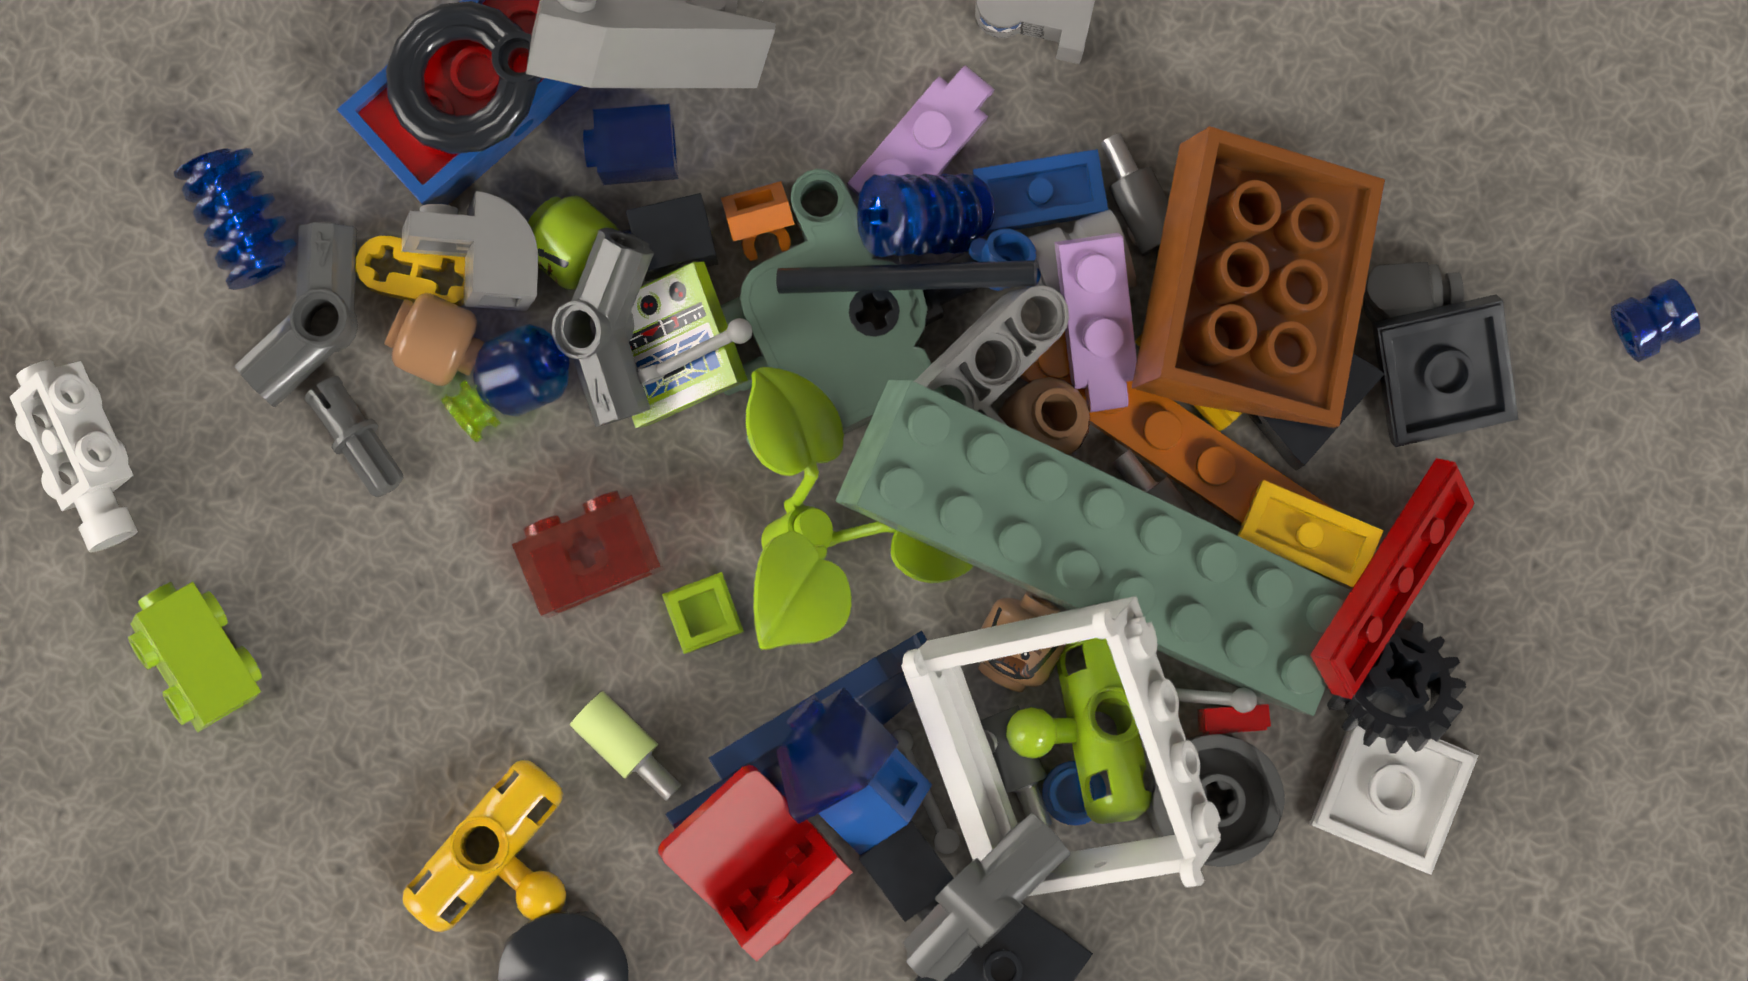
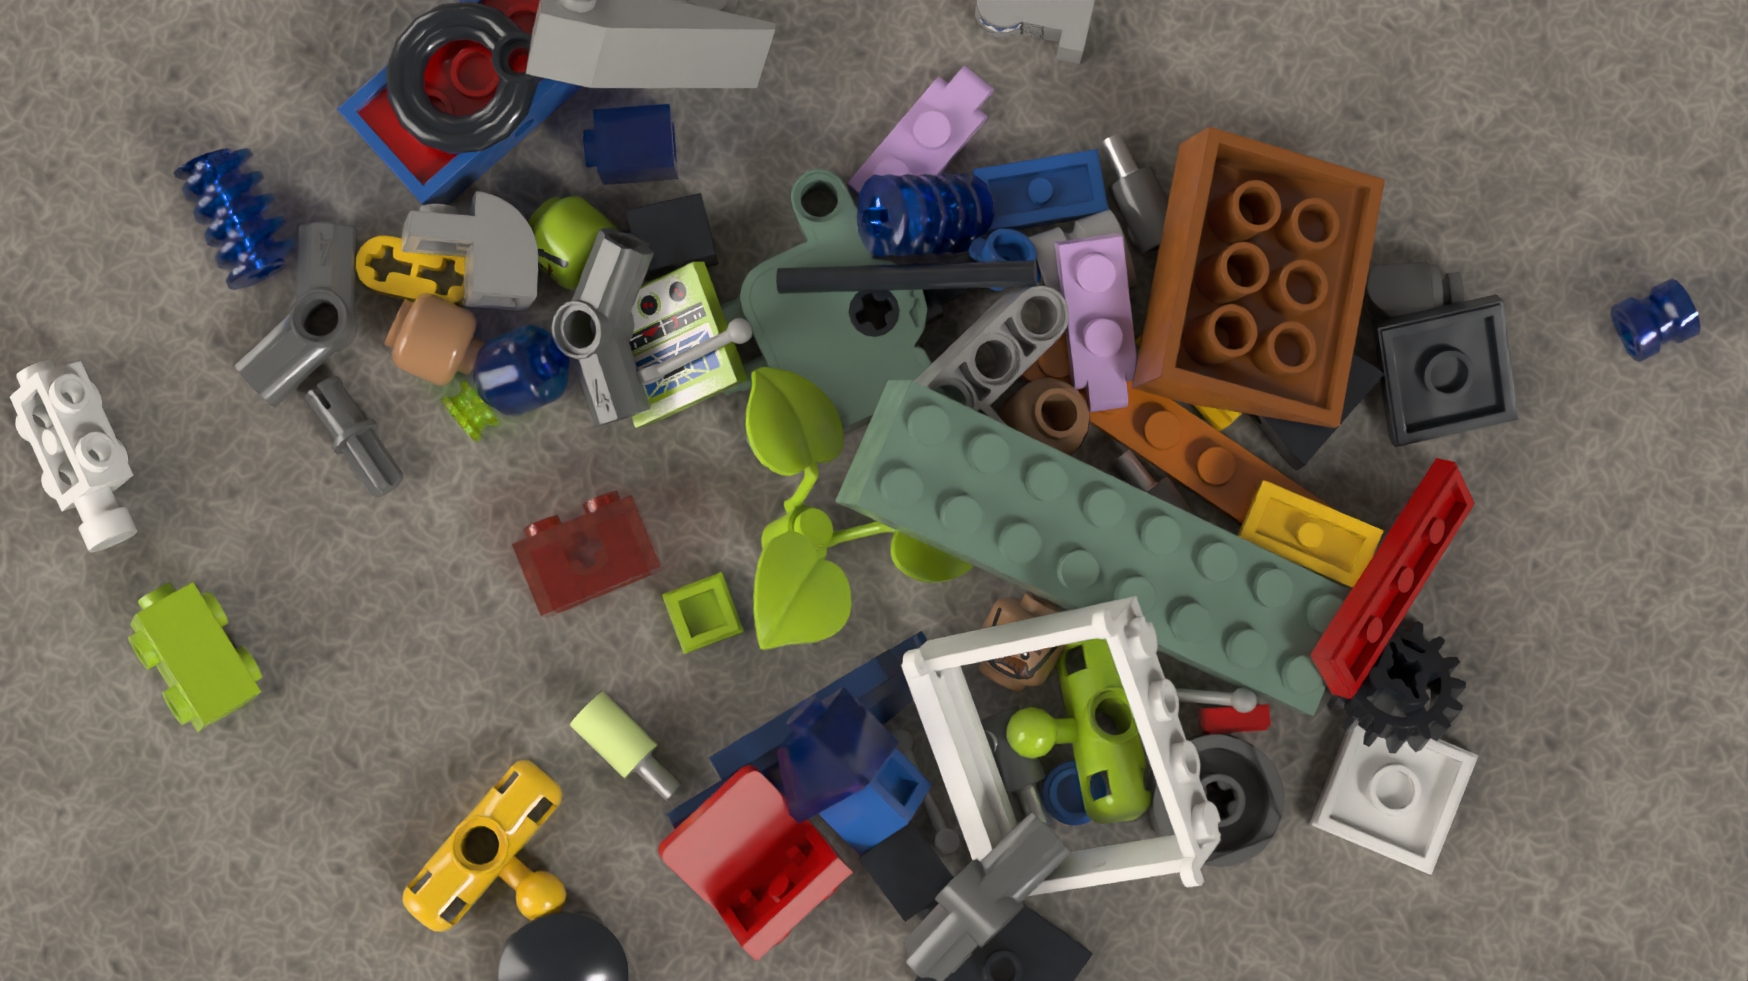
orange tile [721,181,795,261] -> none

